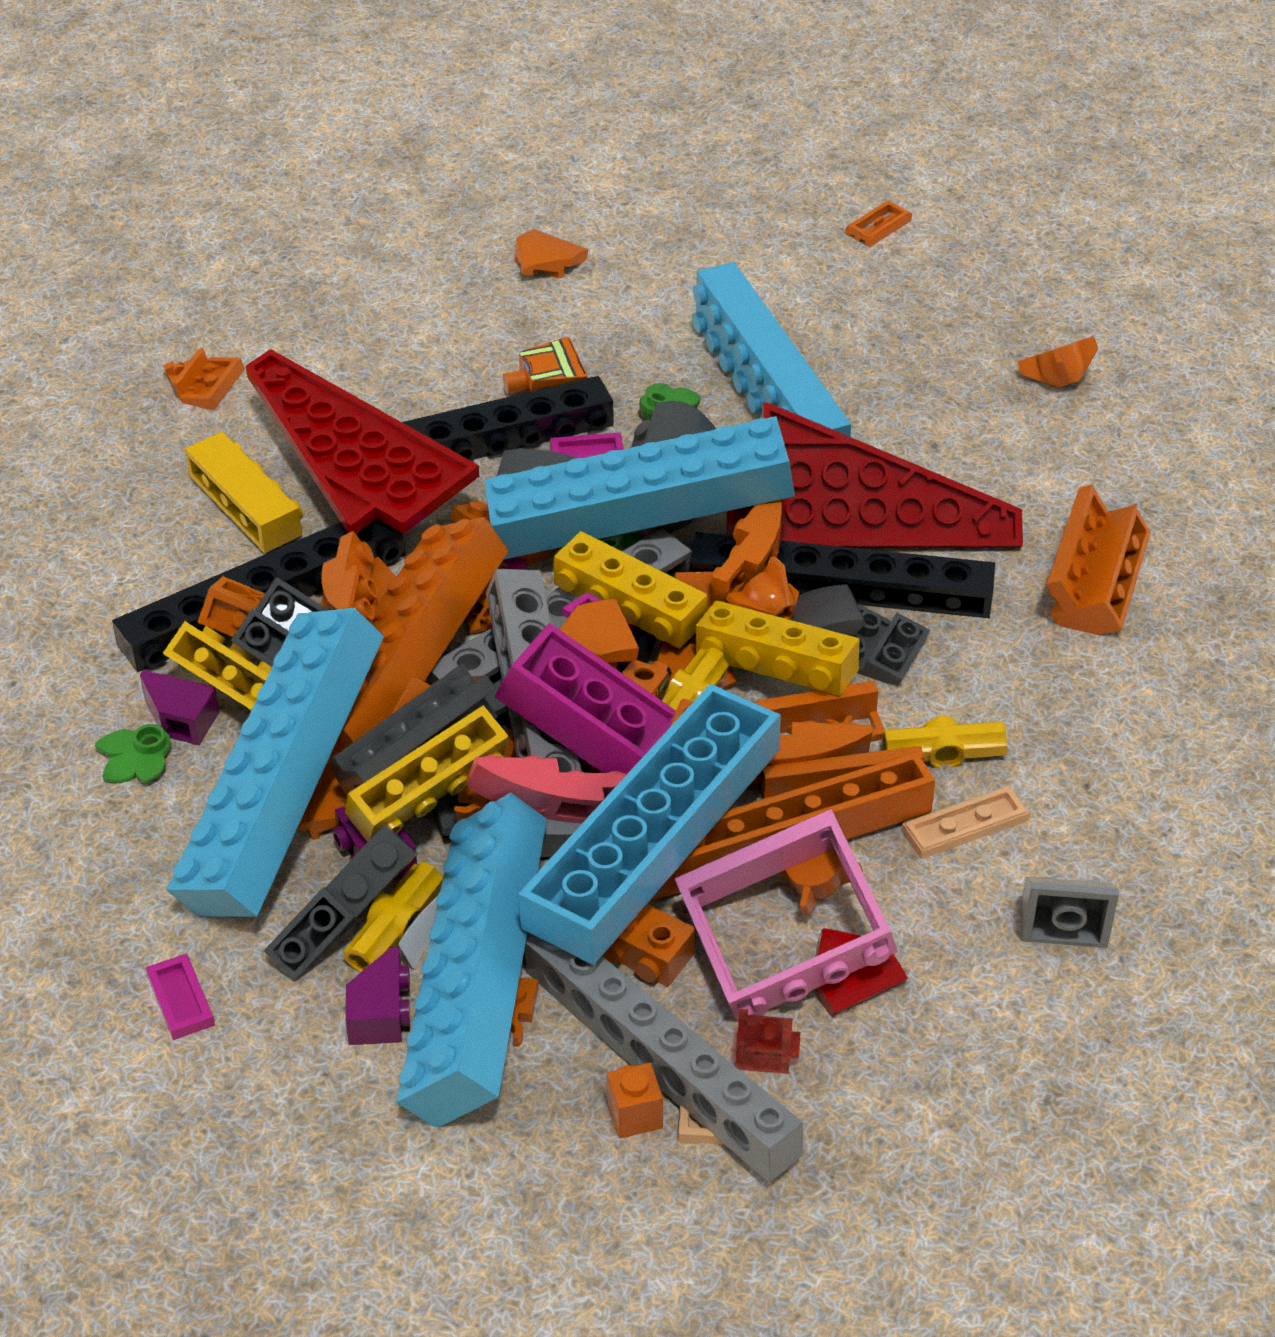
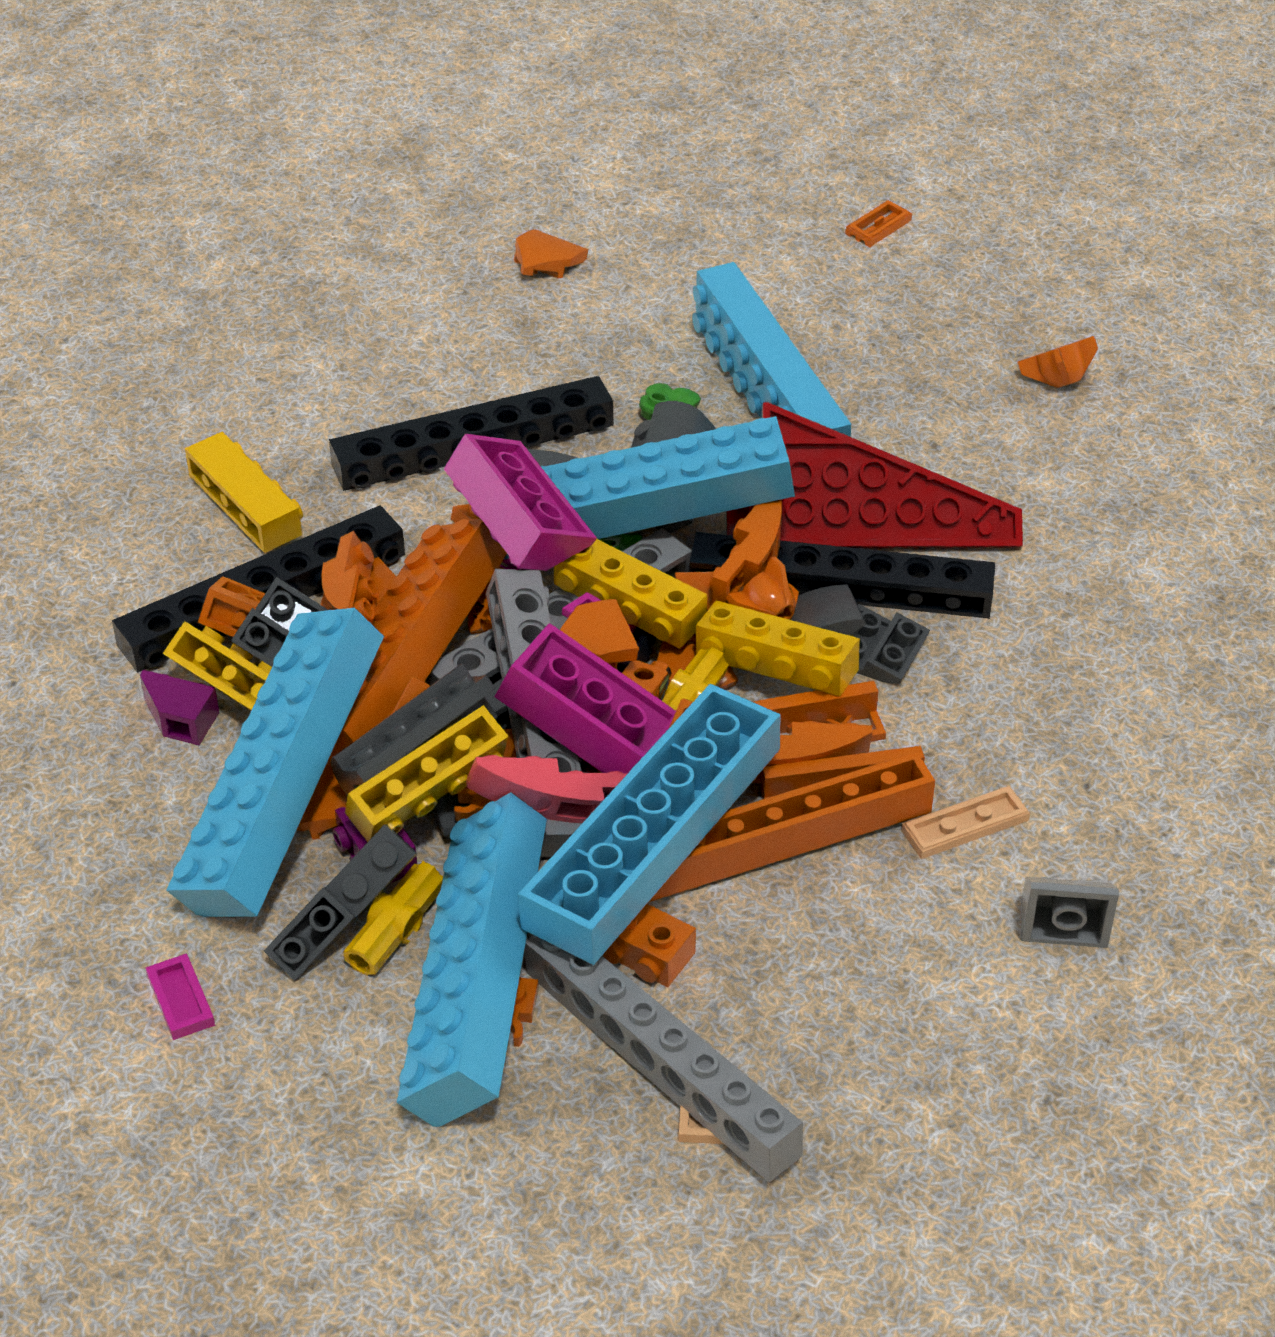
bright green plate [95,724,171,783] -> none
orange slope [163,348,245,410] -> none
red wing [246,349,480,534] -> none
magenta slope [346,947,410,1045] -> none
white sticker [399,897,437,969] -> none
orange torso [503,337,588,394] -> none
dark pink tile [550,432,624,458] -> none
orange brick [606,1062,663,1139] -> none
bright pink window [675,809,898,1022] -> none
clear red brick [735,1009,801,1074] -> none
orange piece [777,848,863,915] -> none
red slope [815,928,908,1017] -> none
yellow piece [882,716,1007,768] -> none
orange brick [1047,484,1151,635] -> none
none -> dark pink slope [444,434,597,571]

